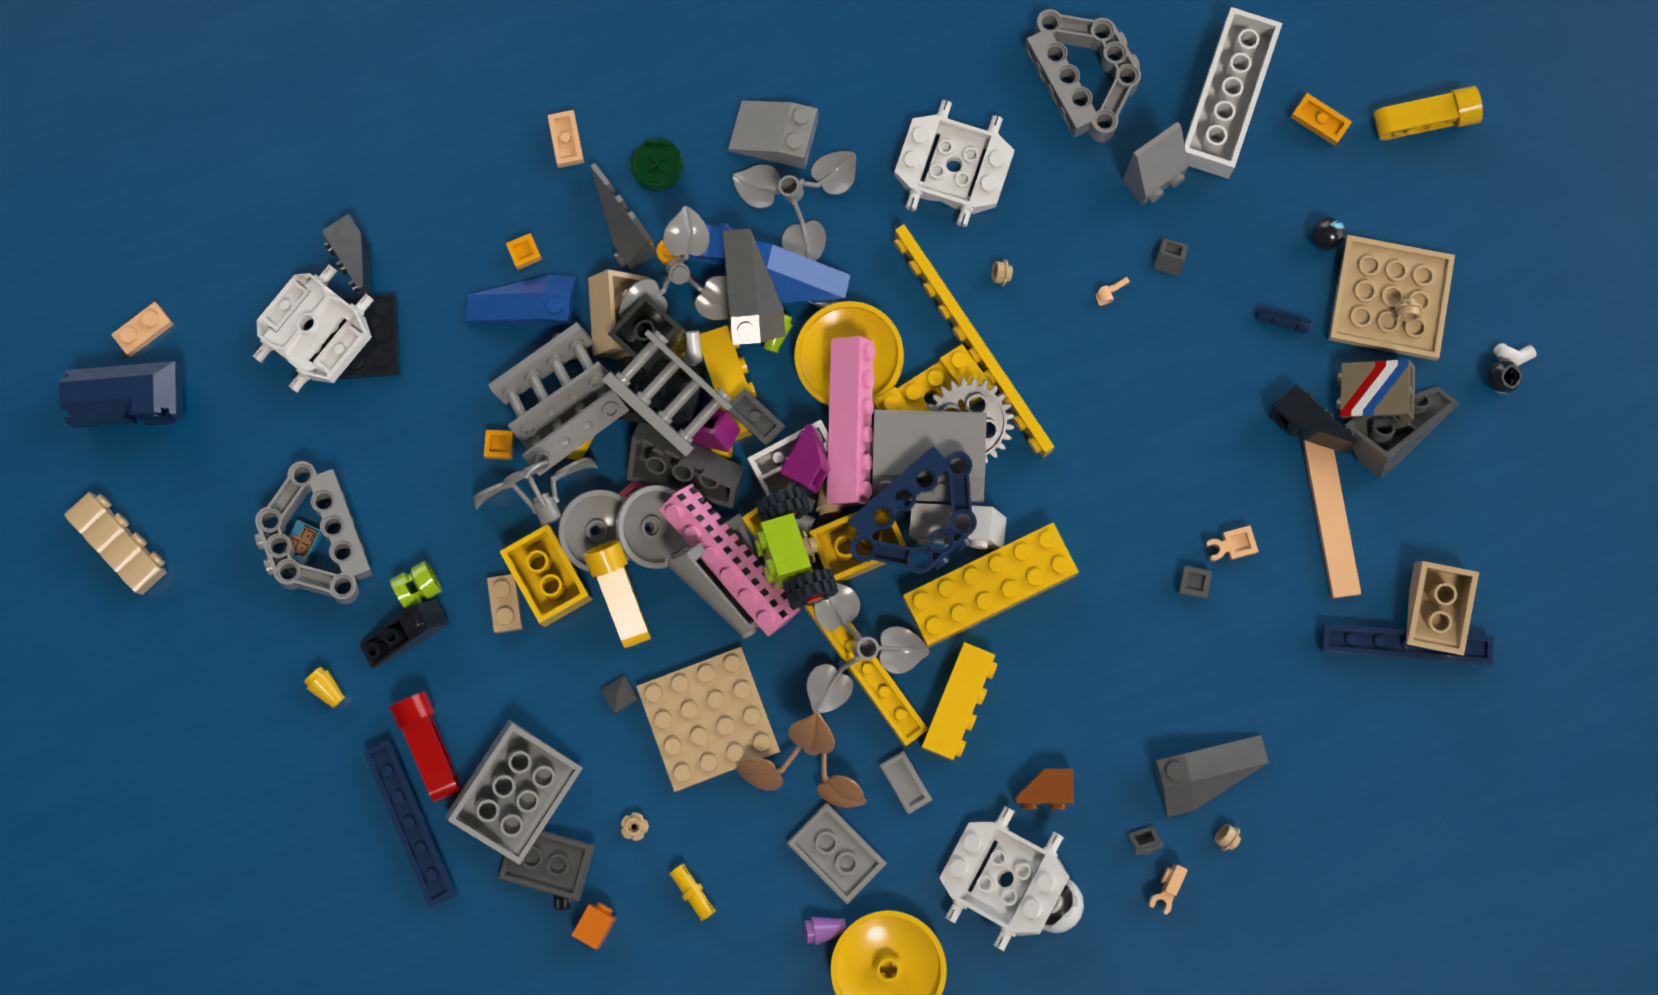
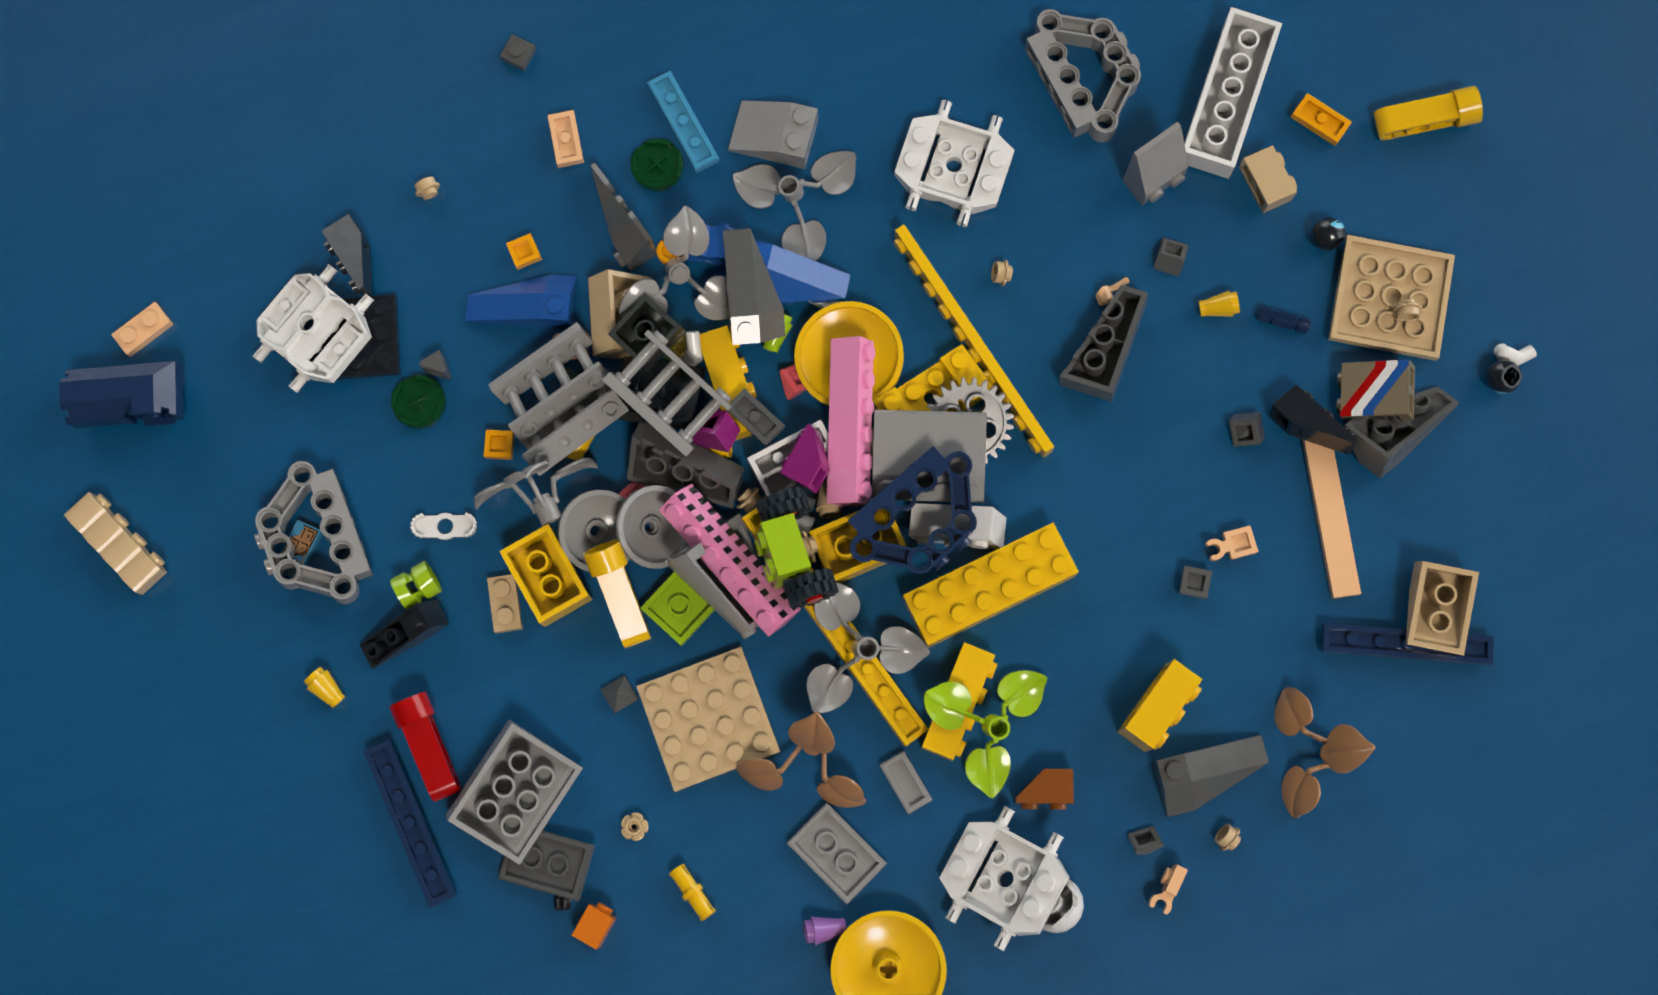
none -> dark green tile [391,375,447,429]
none -> white piece [410,512,477,540]
none -> tan plate [414,177,440,200]
none -> dark grey slope [419,350,452,380]
none -> dark grey plate [500,34,537,71]
none -> lime plate [640,572,715,647]
none -> dark azure tile [647,71,720,173]
none -> tan plate [736,487,762,512]
none -> coral slope [780,364,806,400]
none -> lime plant [924,670,1048,798]
none -> dark grey wedge [1059,285,1148,402]
none -> yellow brick [1118,659,1203,752]
none -> yellow cone [1199,290,1240,317]
none -> dark grey slope [1229,412,1265,447]
none -> tan brick [1239,145,1297,213]
none -> medium nougat plant [1274,687,1376,818]

